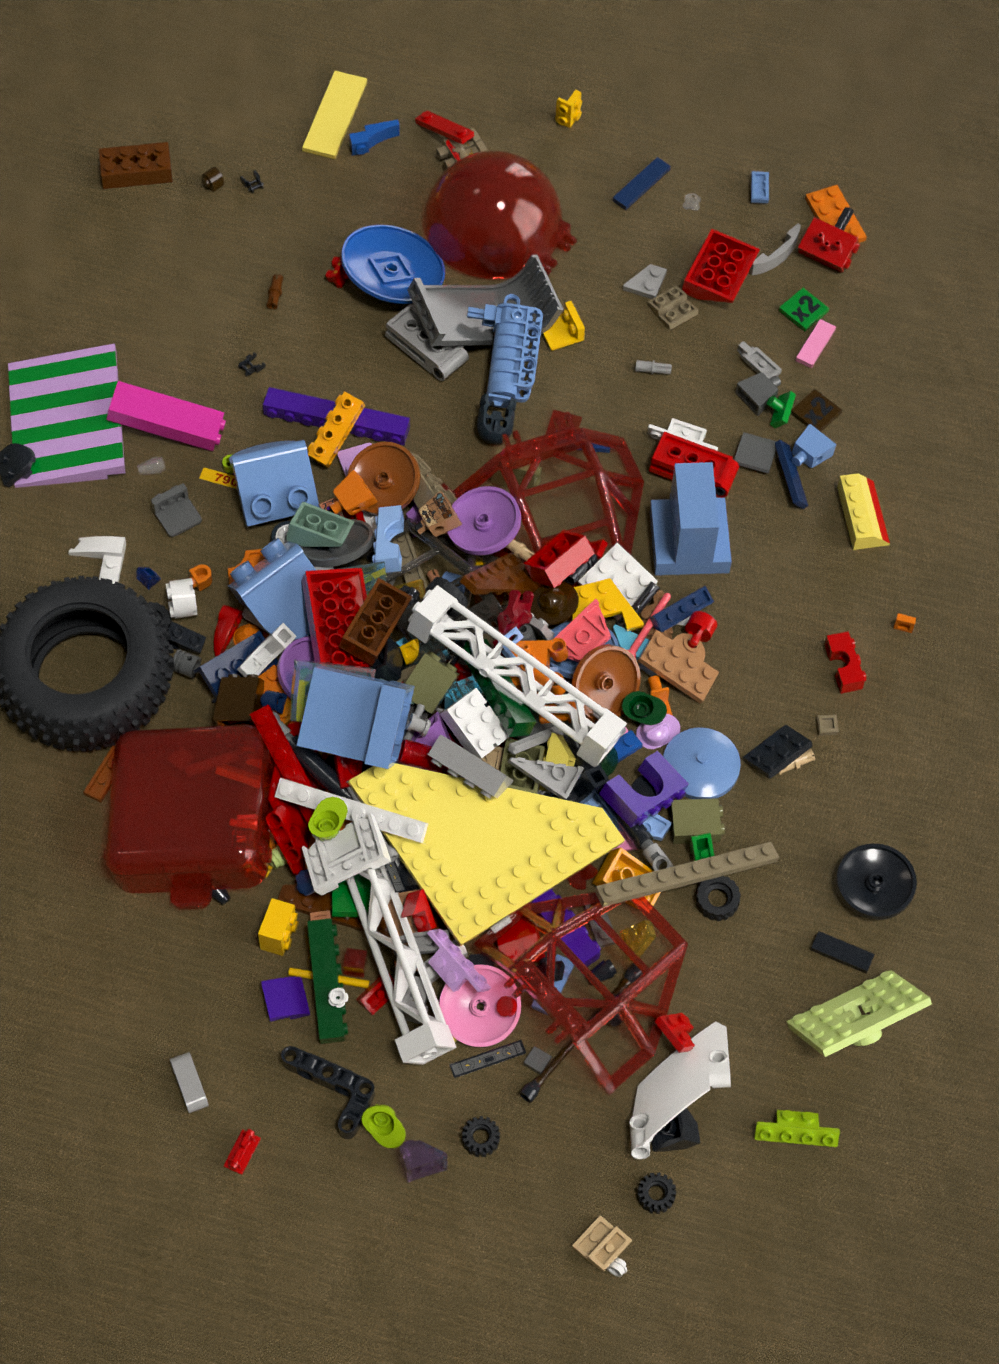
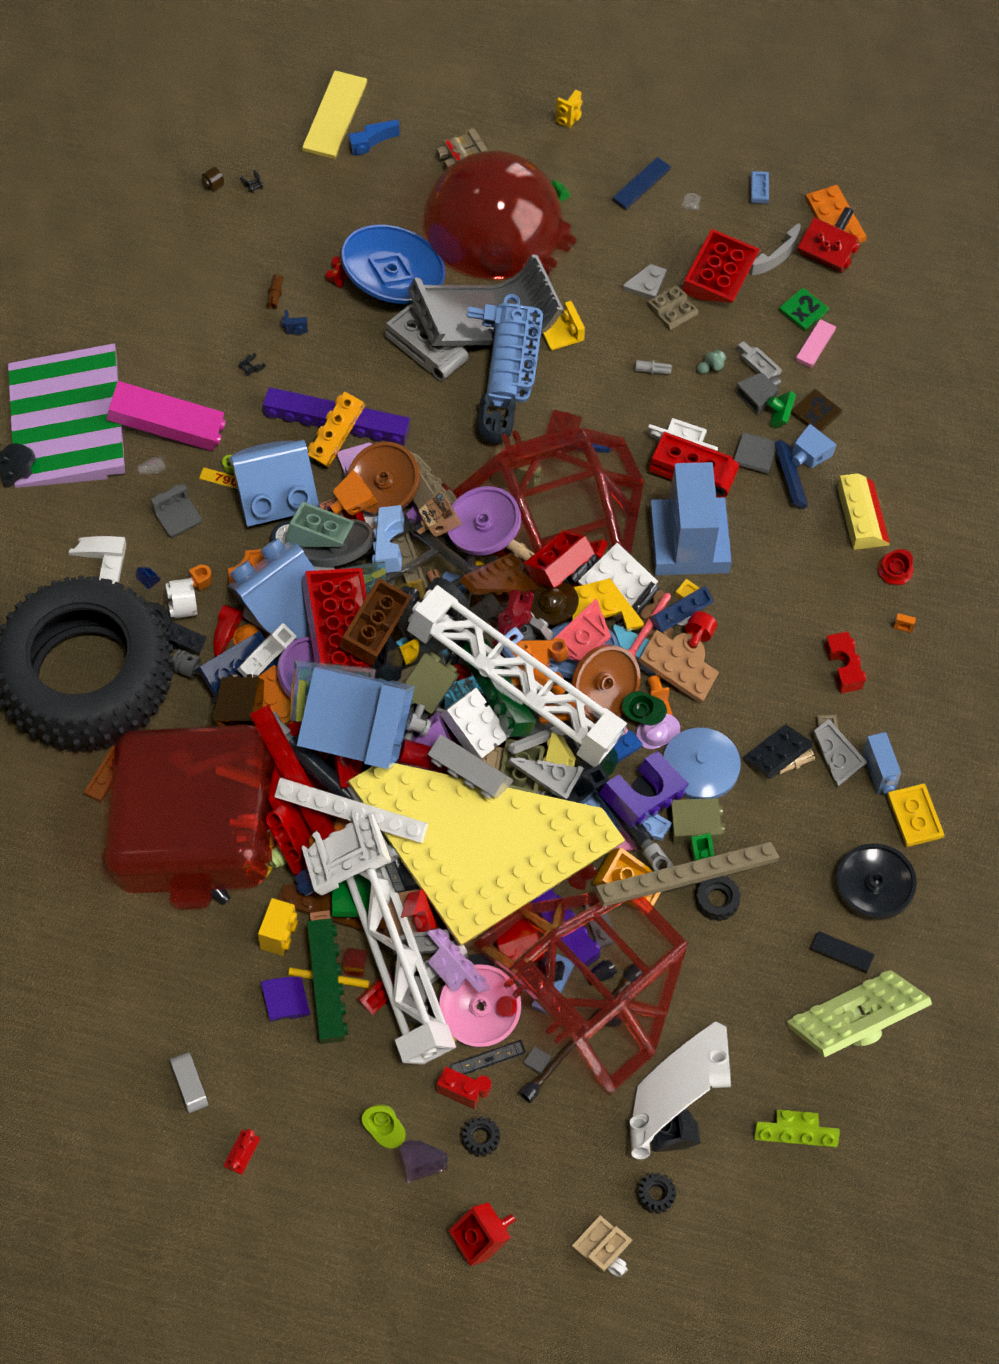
reddish brown brick [99,142,173,189] -> none
dark blue plate [260,690,287,714] -> none
black beam [281,1046,375,1139] -> none
lime piece [308,797,348,842] -> none
white plate [328,988,348,1008] -> none
red plate [415,110,474,144] -> none
white piece [487,915,516,934] -> none
clear yellow wing [620,920,656,963] -> none
red plate [655,1013,695,1053] -> none
none -> dark blue bracket [282,310,308,335]
none -> red hinge [437,1067,491,1109]
none -> red piece [448,1202,516,1266]
none -> green slope [549,180,571,203]
none -> yellow tile [675,579,700,599]
none -> sand green animal [697,349,727,374]
none -> light grey wing [813,719,867,788]
none -> medium blue brick [862,732,901,794]
none -> red hat [878,549,914,585]
none -> yellow plate [887,783,944,847]

